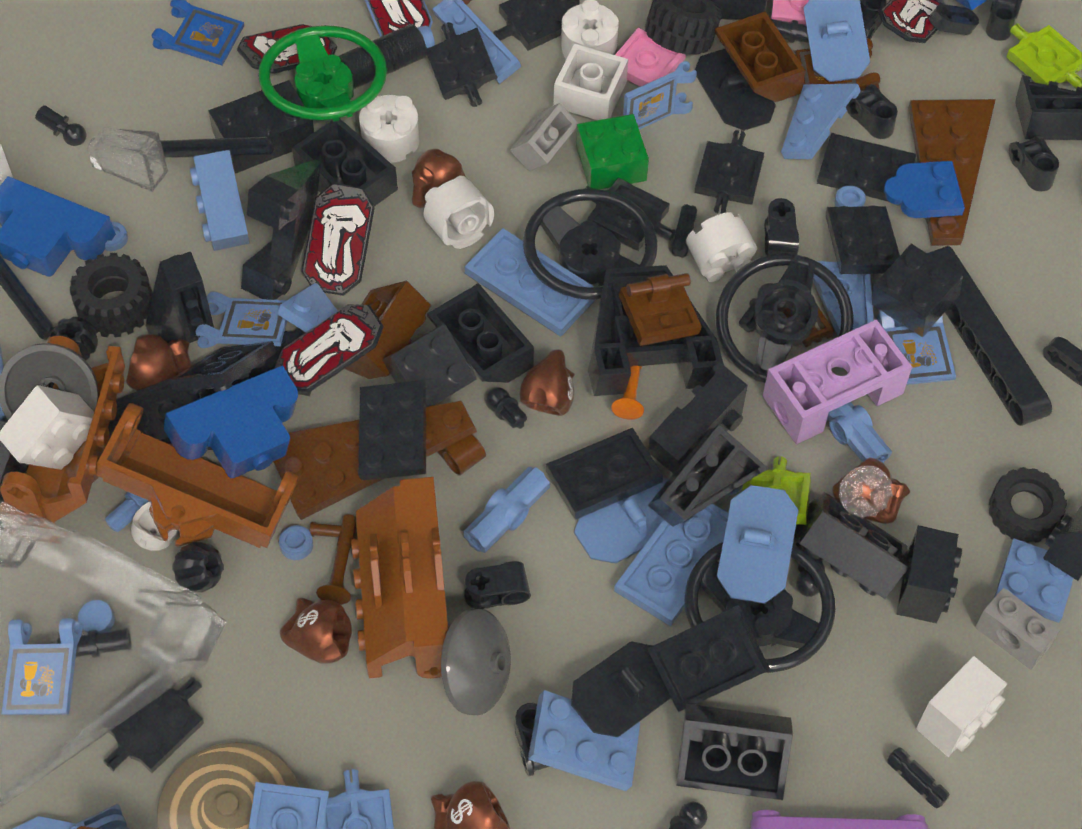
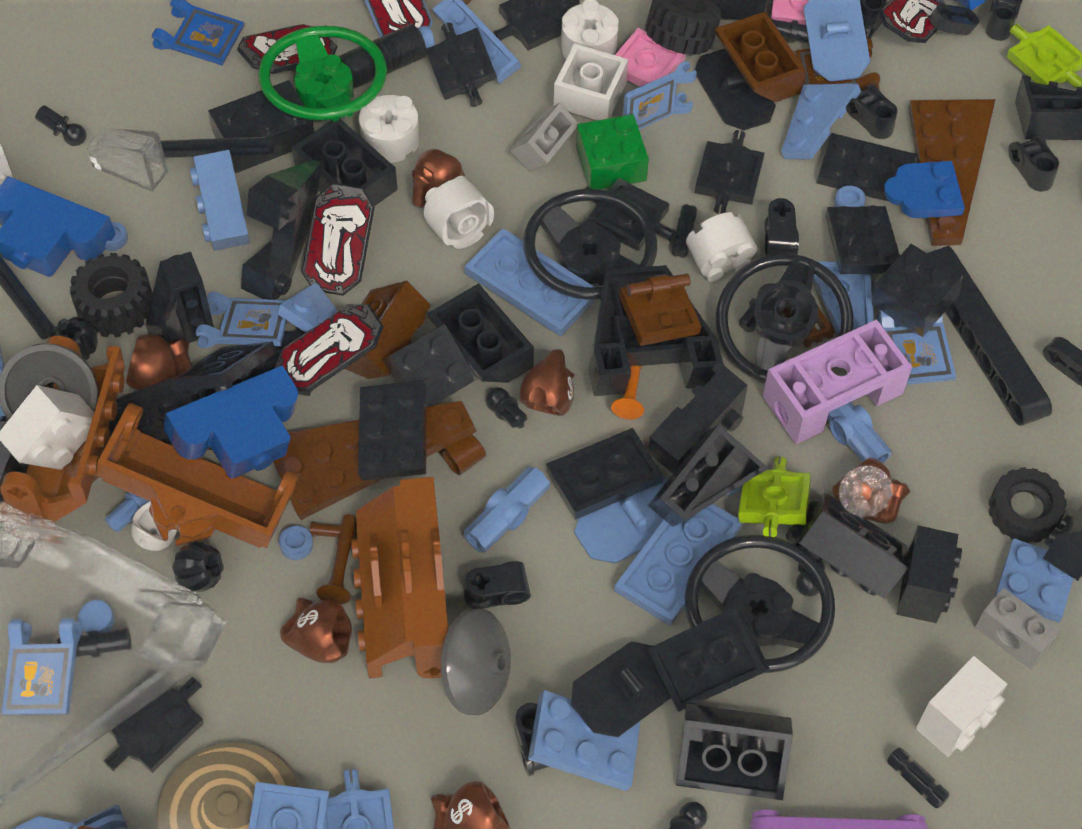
medium blue shield [717,485,798,603] -> none

